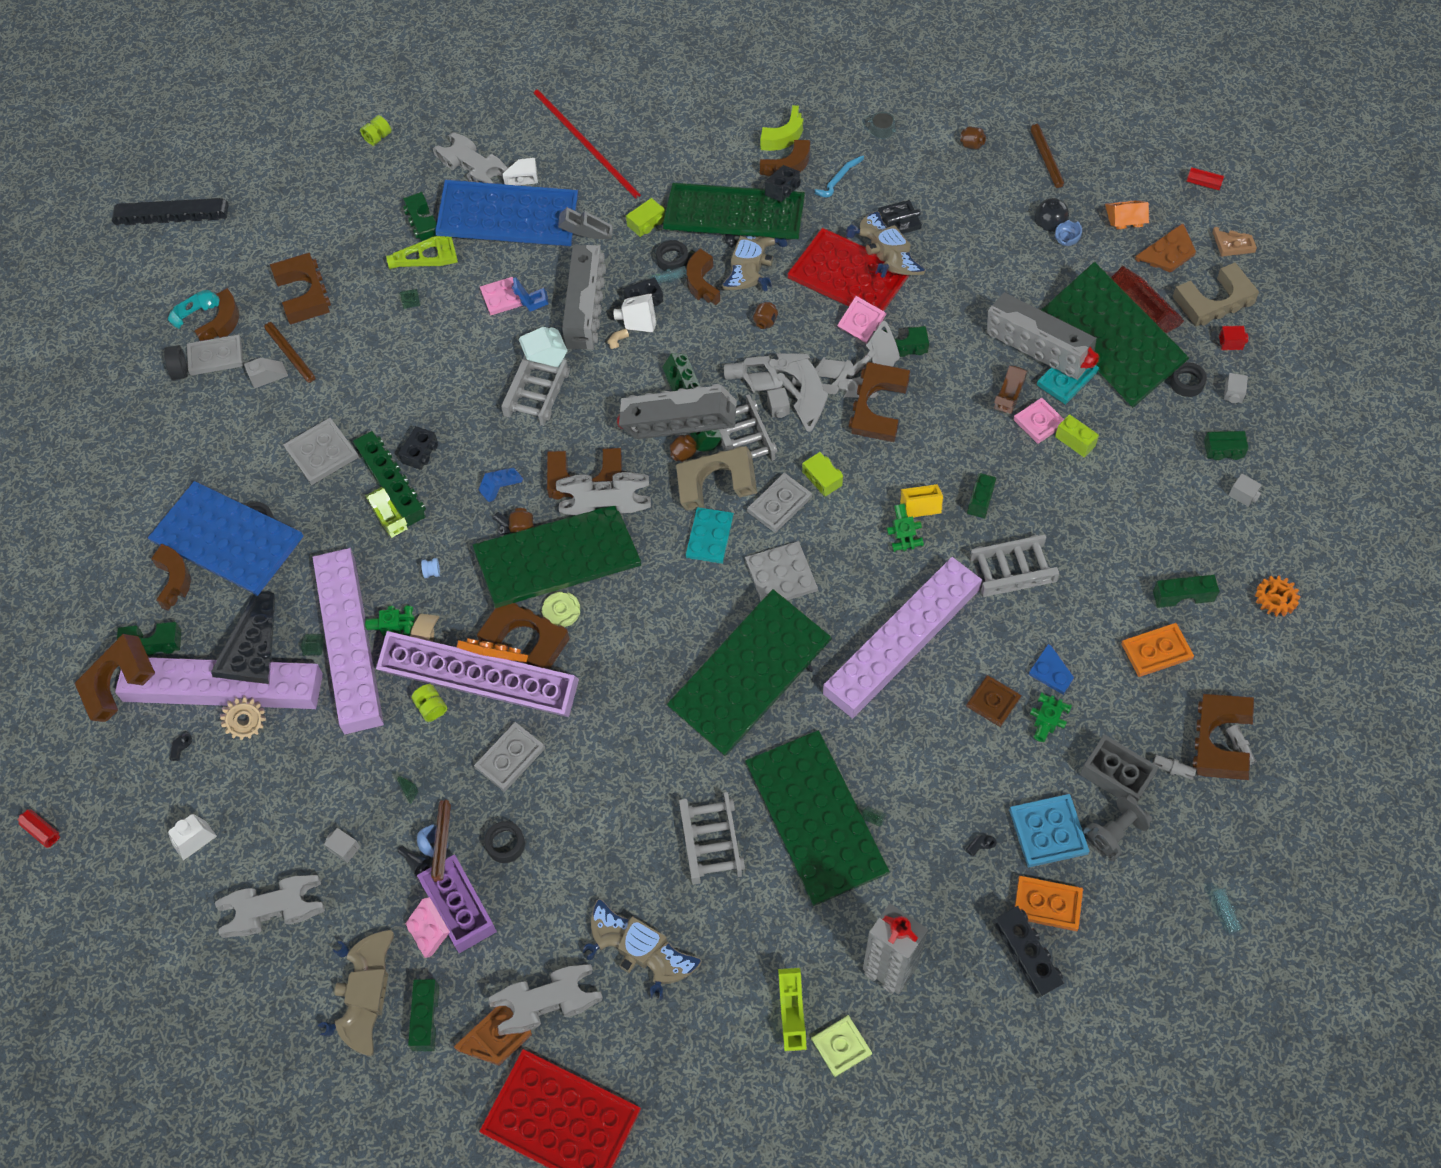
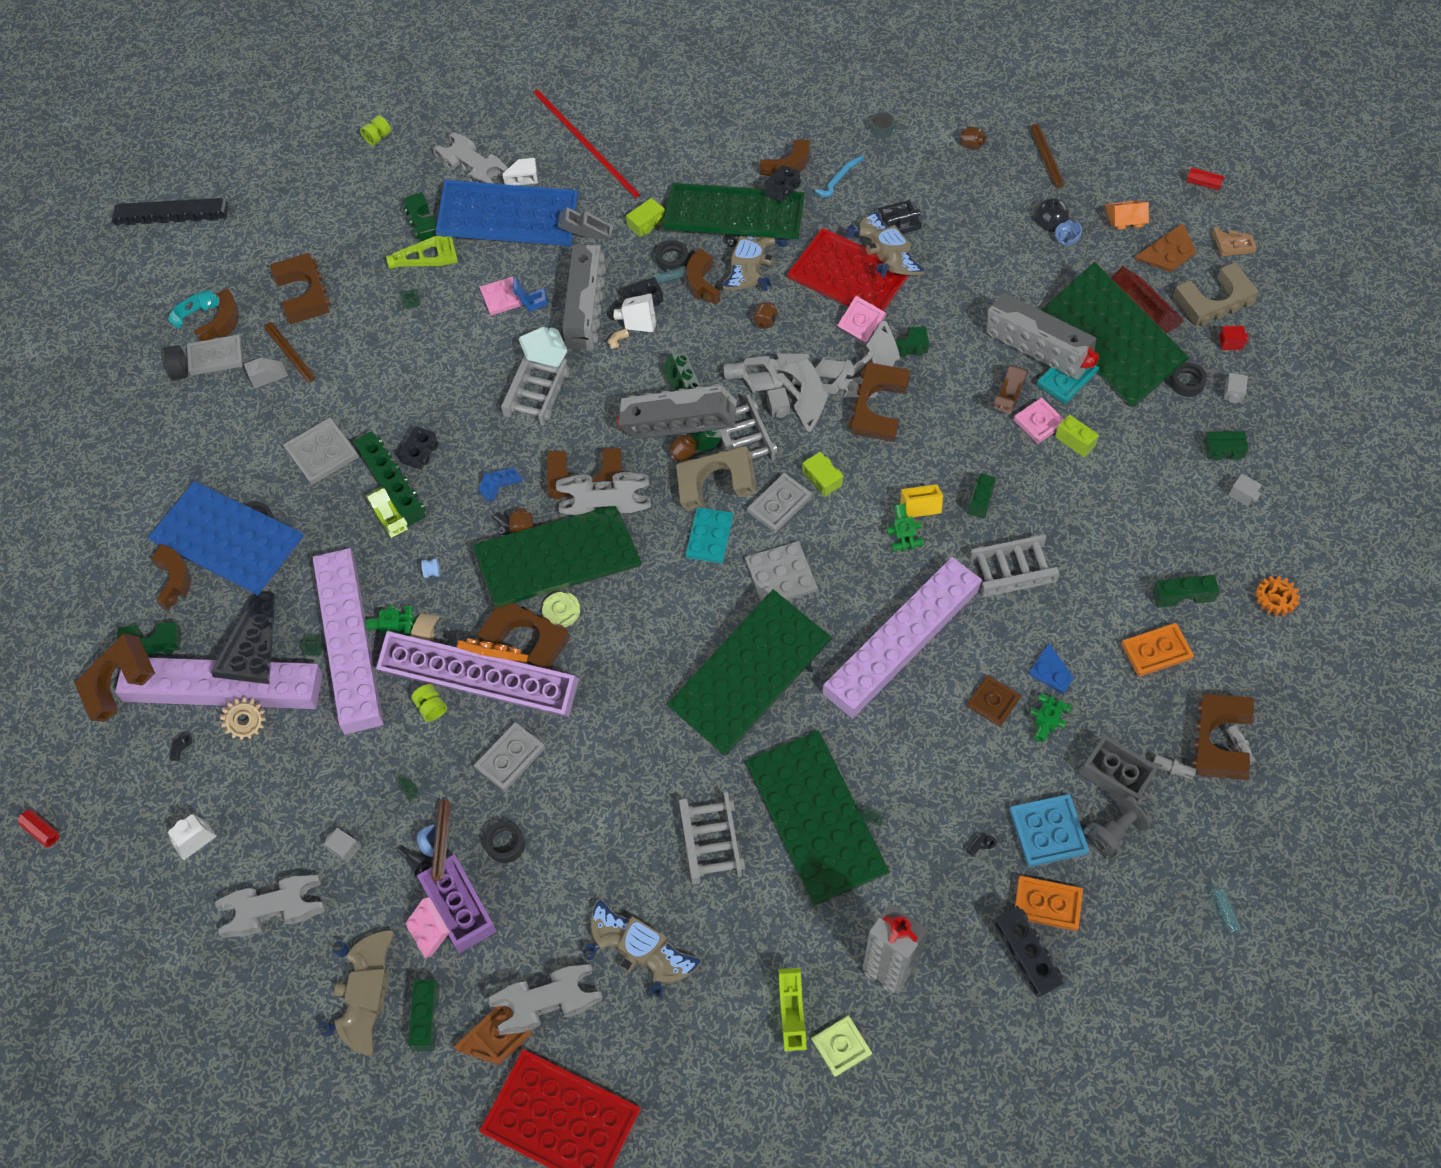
lime arch [760,105,804,151] -> none

